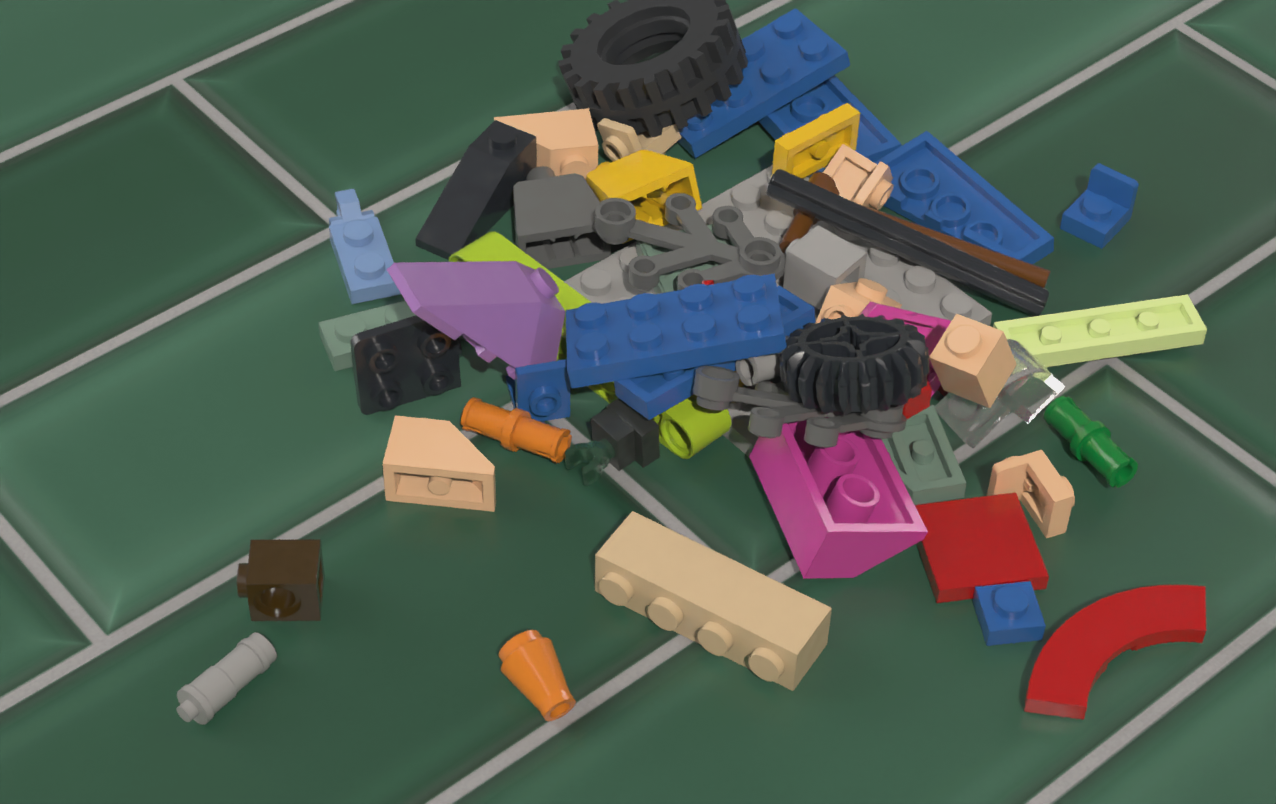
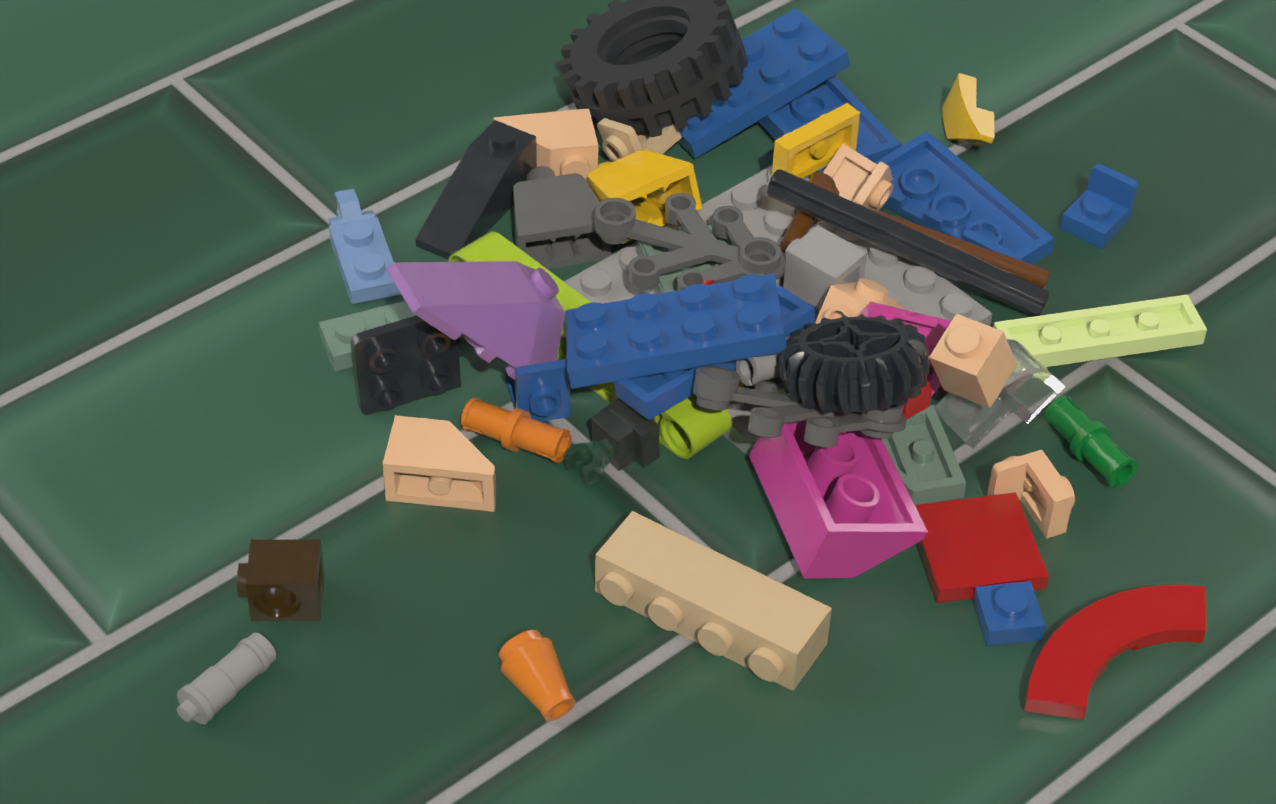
none -> yellow slope [942,73,994,147]

